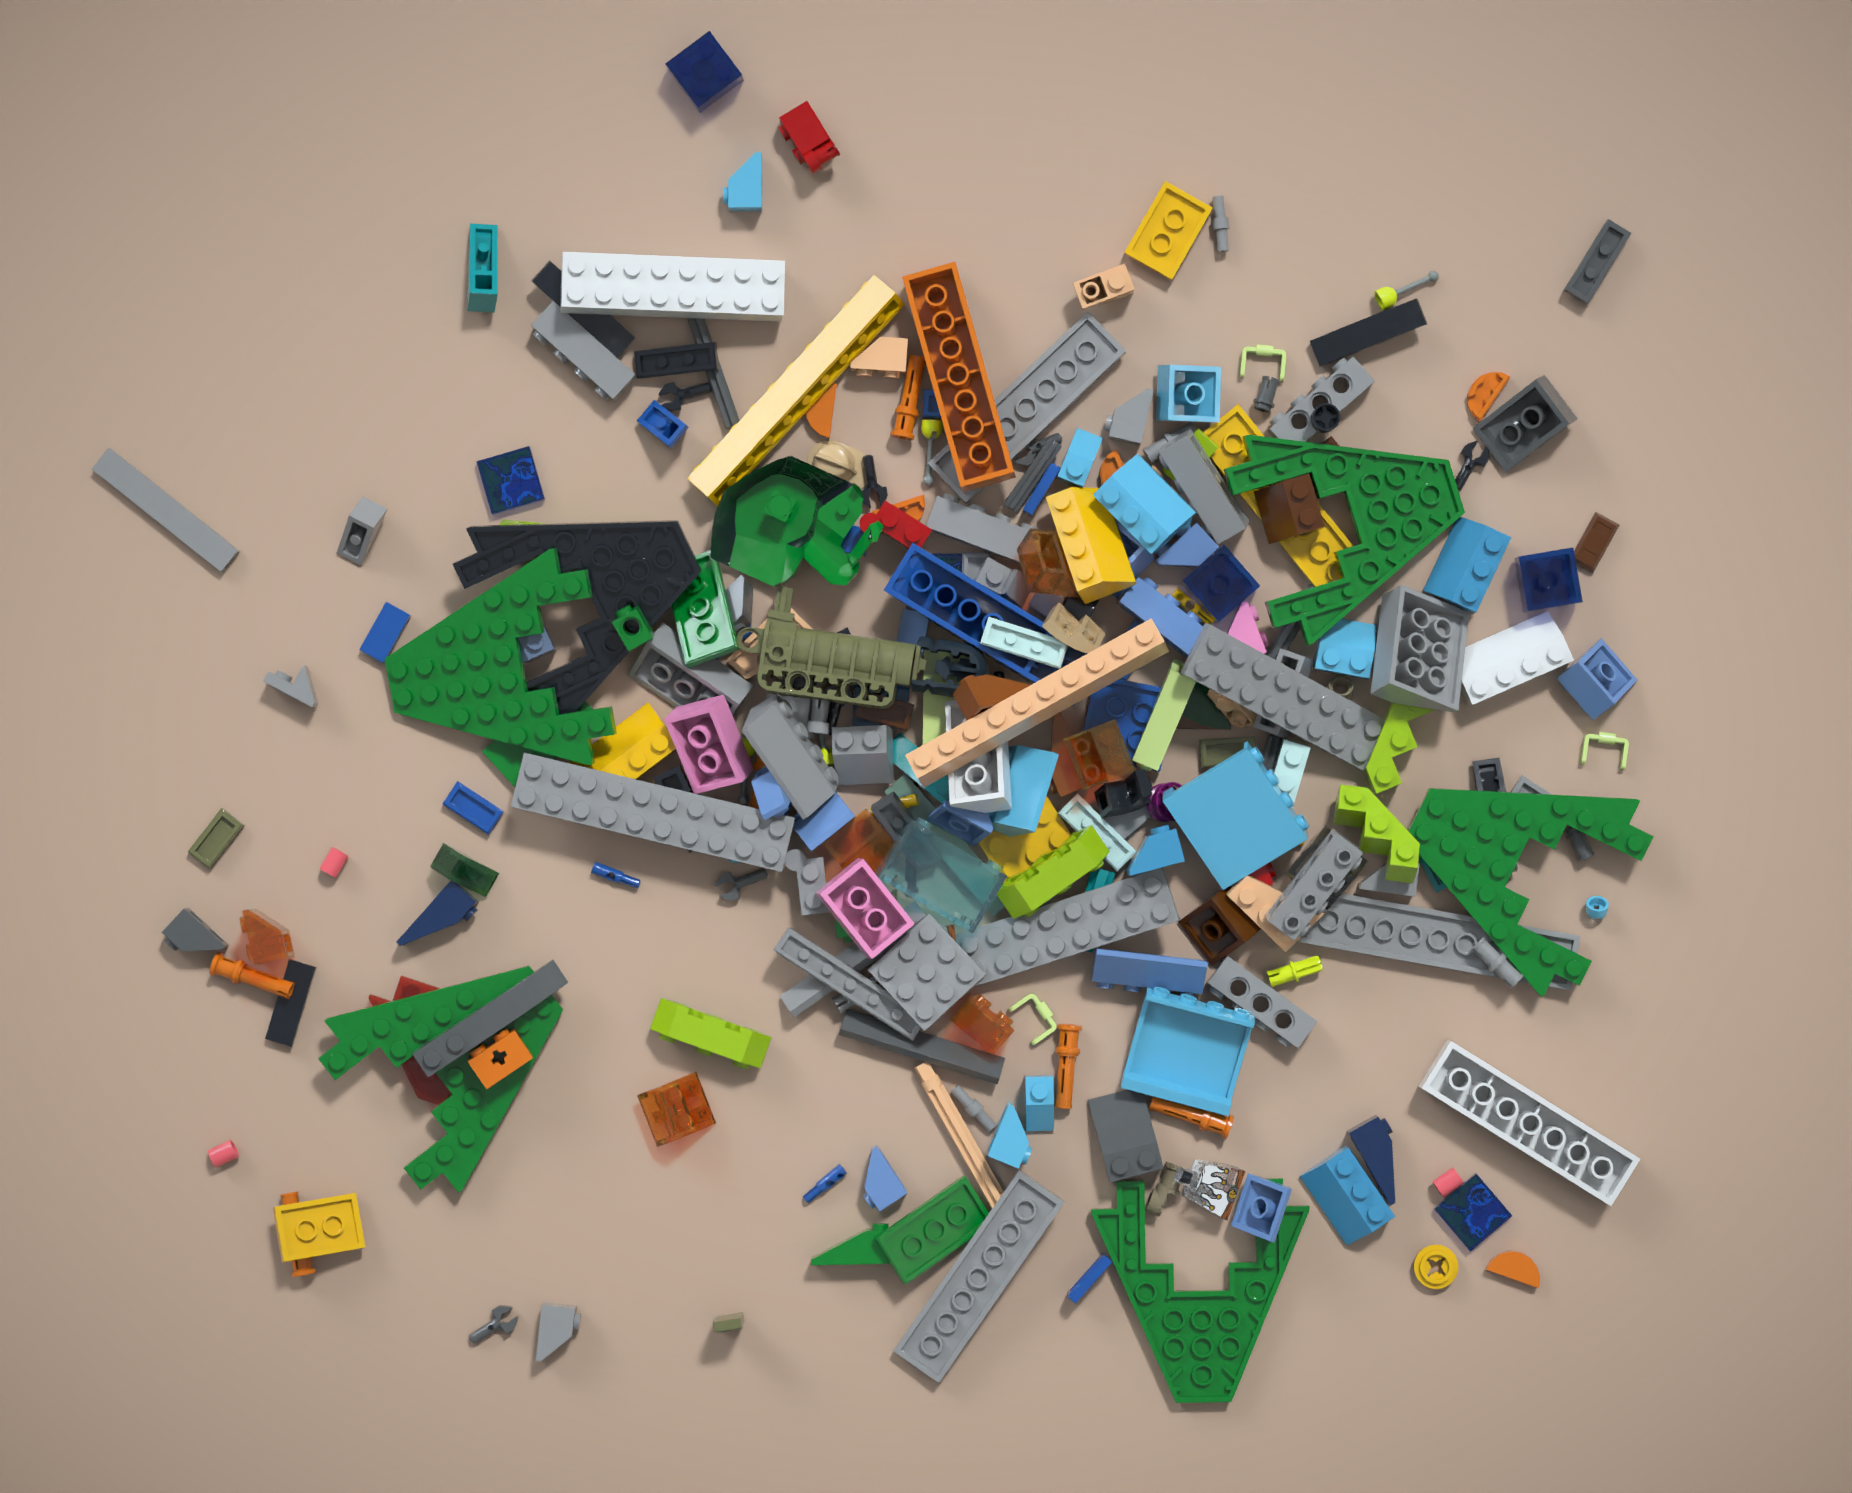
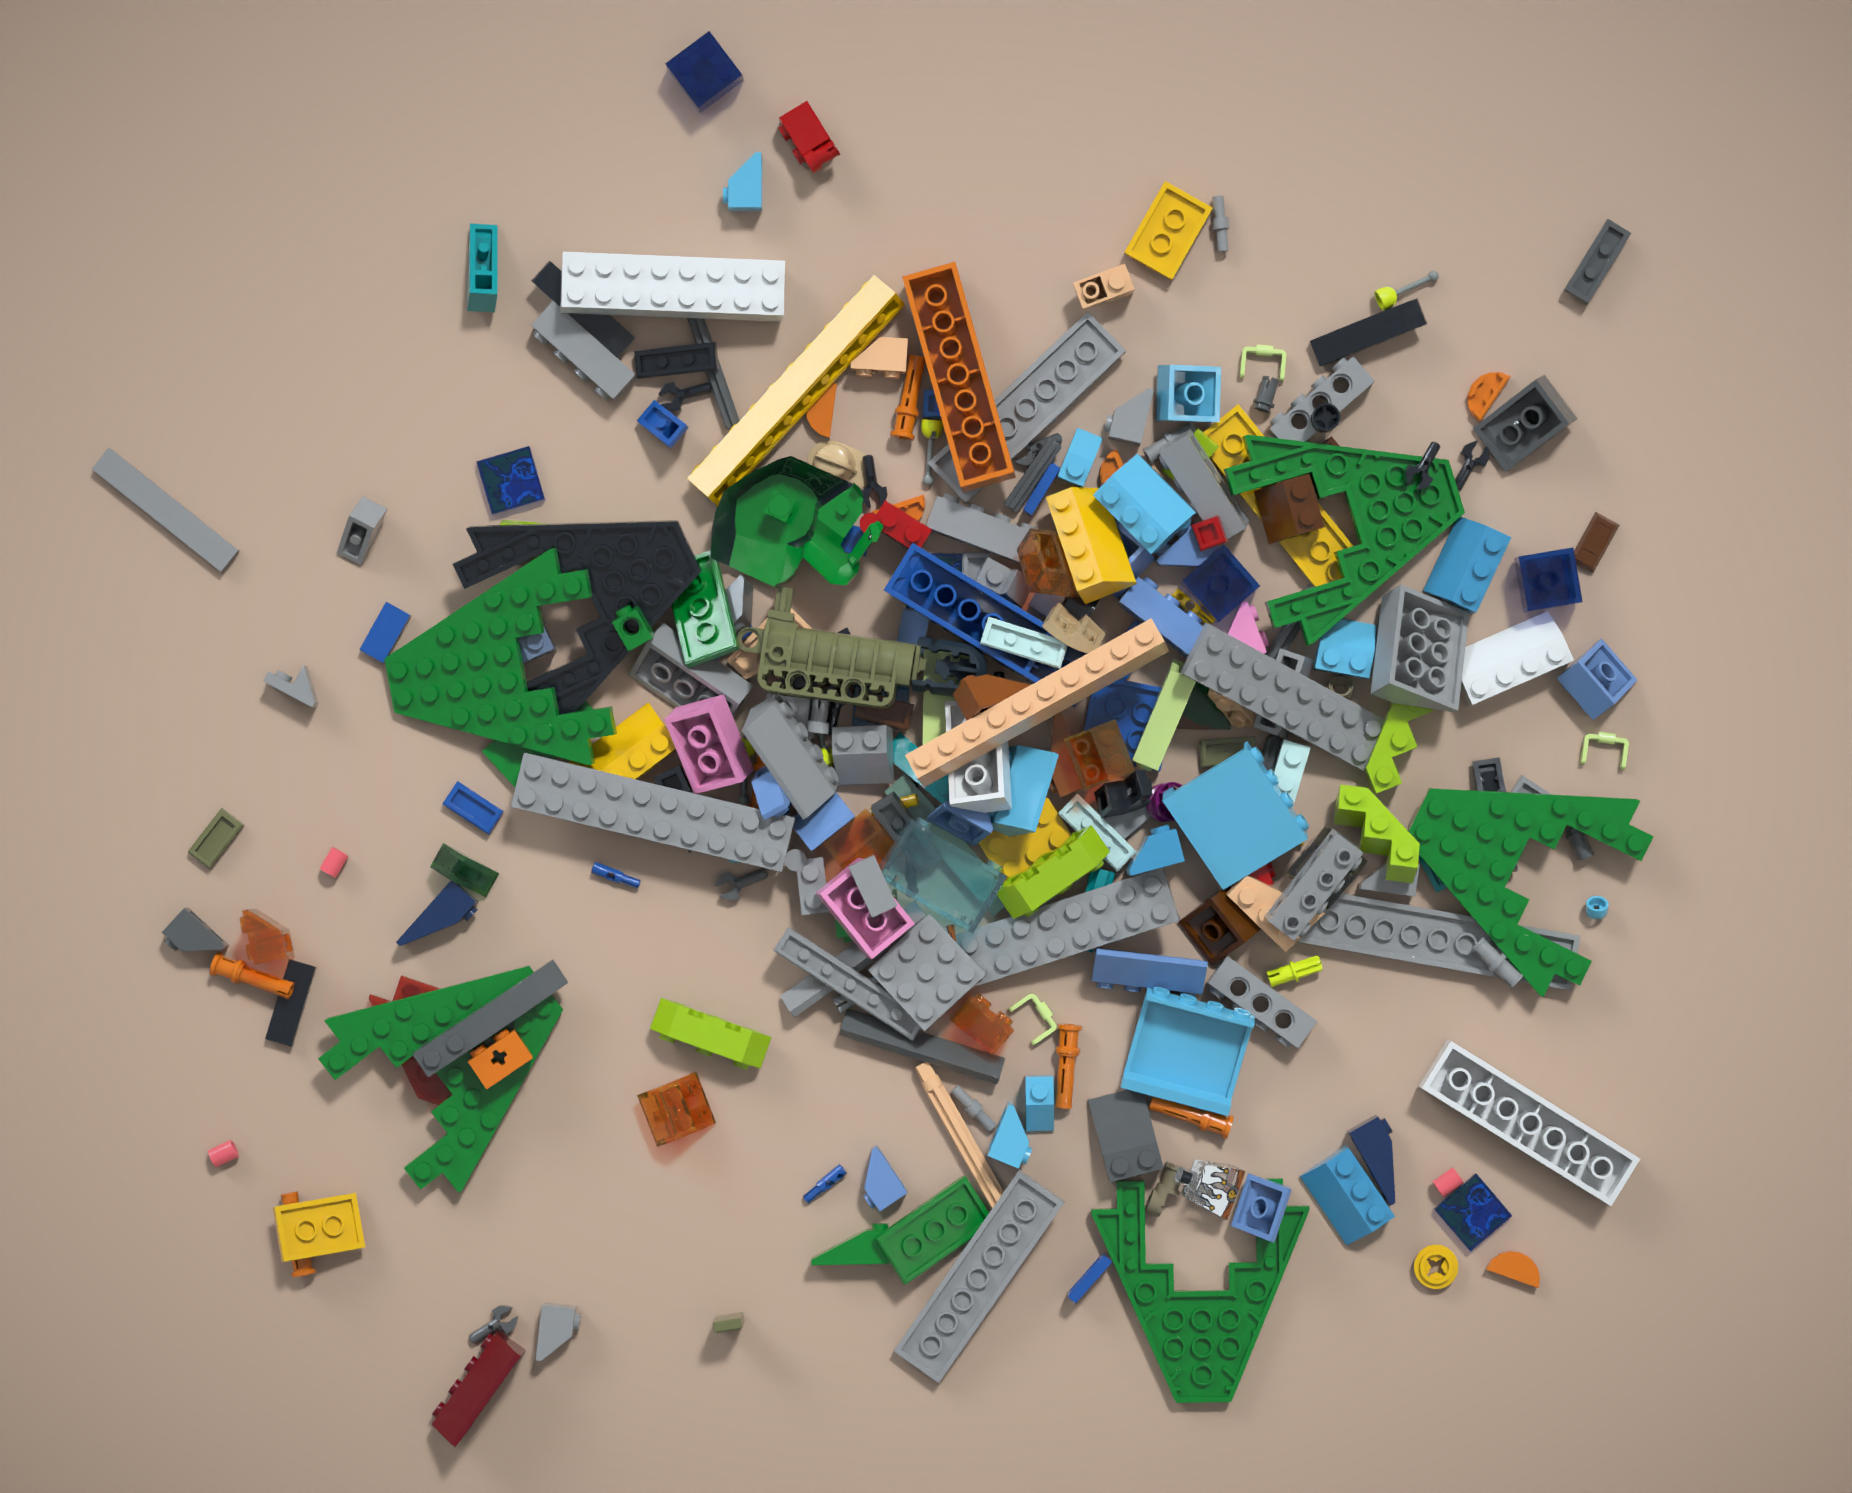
none -> dark red slope [432,1331,526,1448]
none -> light grey tile [848,854,897,918]
none -> red tile [1191,516,1228,551]
none -> black bar [1403,442,1440,491]

